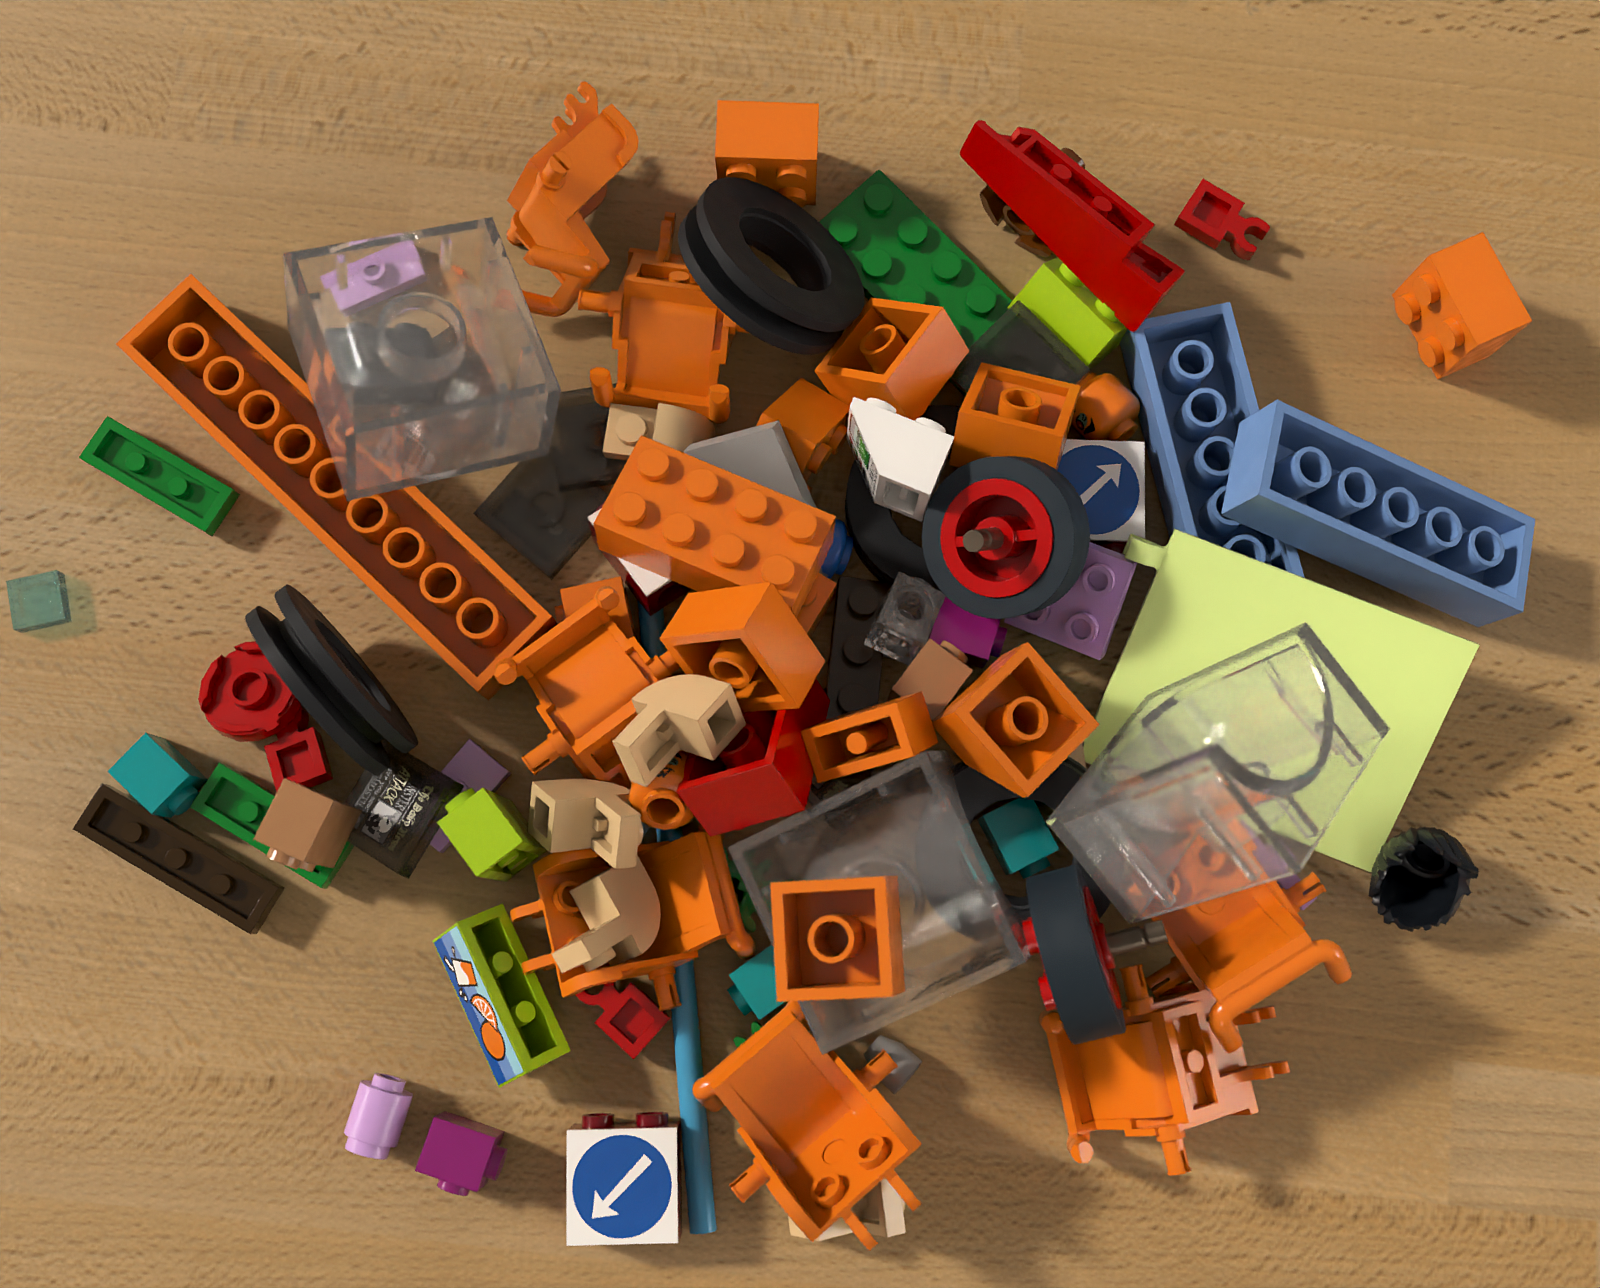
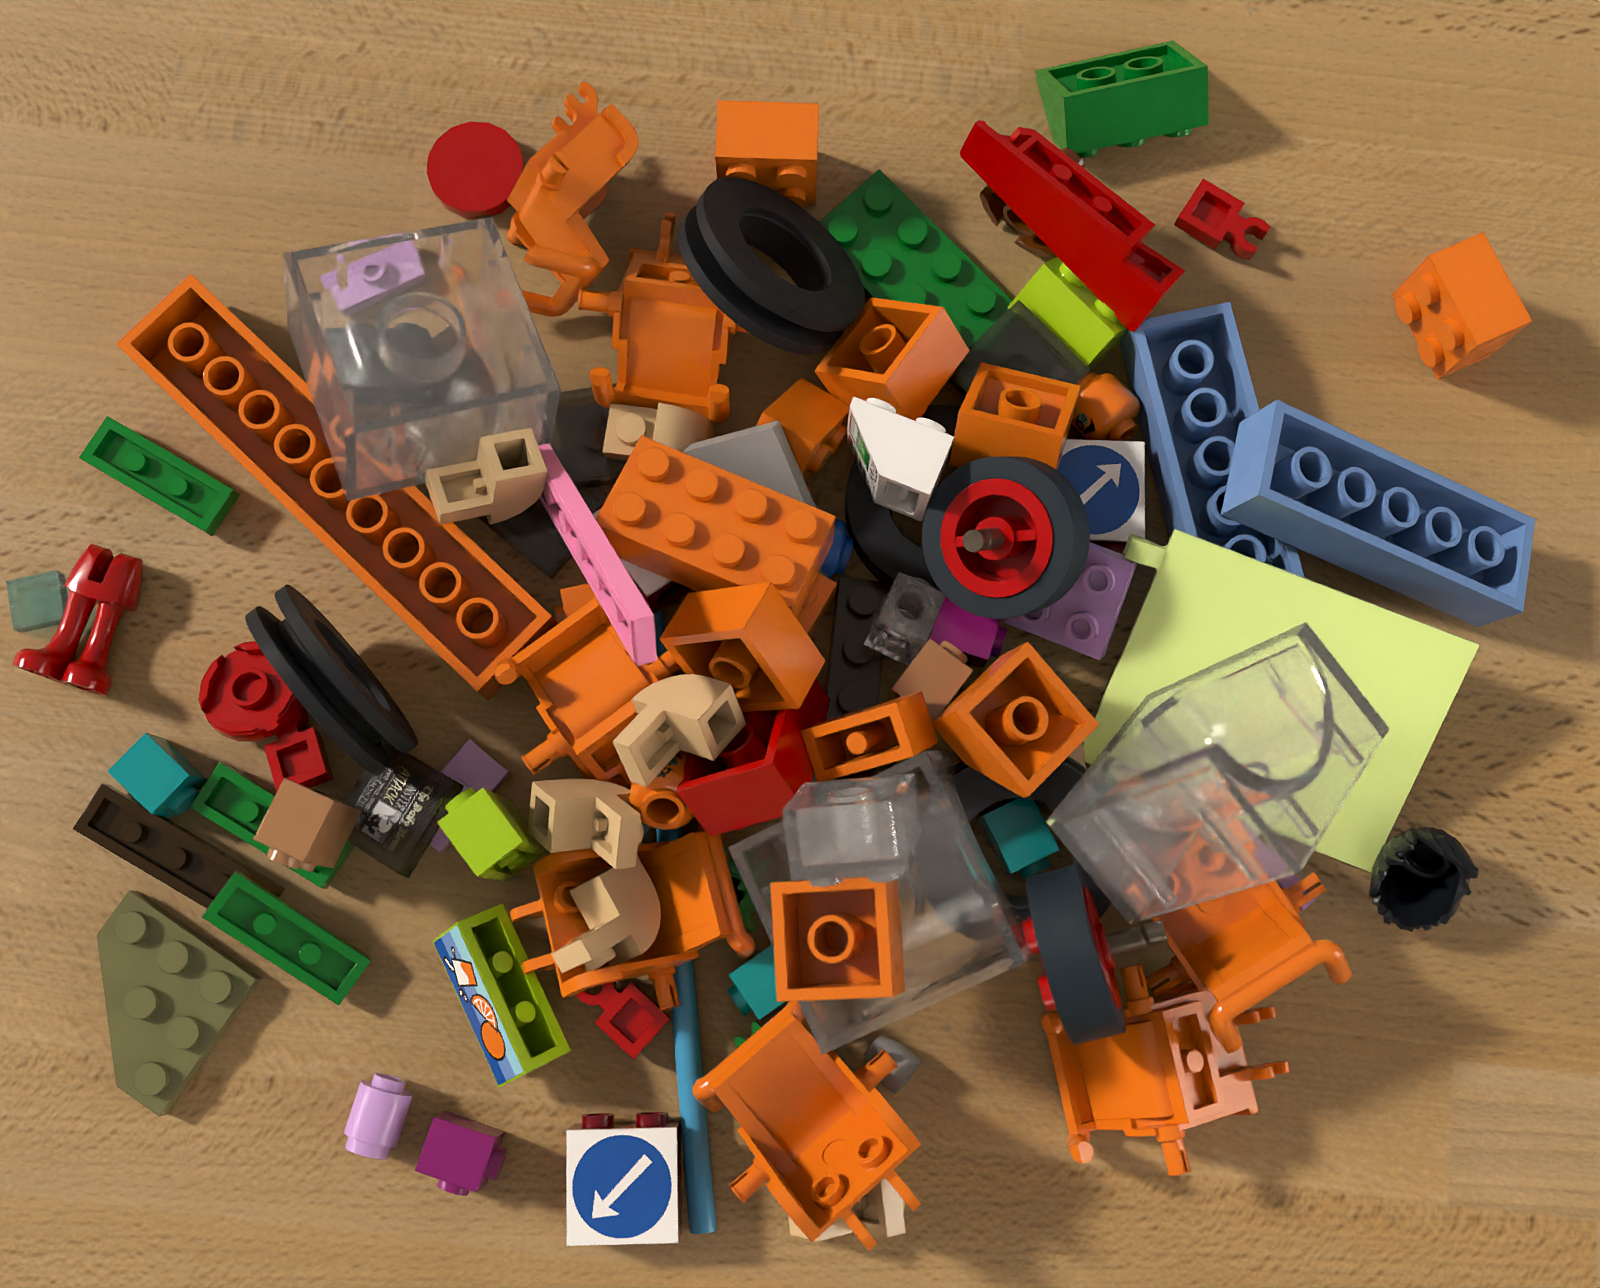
none -> red piece [12,544,143,696]
none -> olive plate [97,891,262,1117]
none -> green plate [202,869,371,1006]
none -> tan brick [425,428,547,525]
none -> red tile [426,121,525,219]
none -> bright pink tile [538,443,657,666]
none -> clear brick [782,774,923,887]
none -> green slope [1035,41,1209,158]

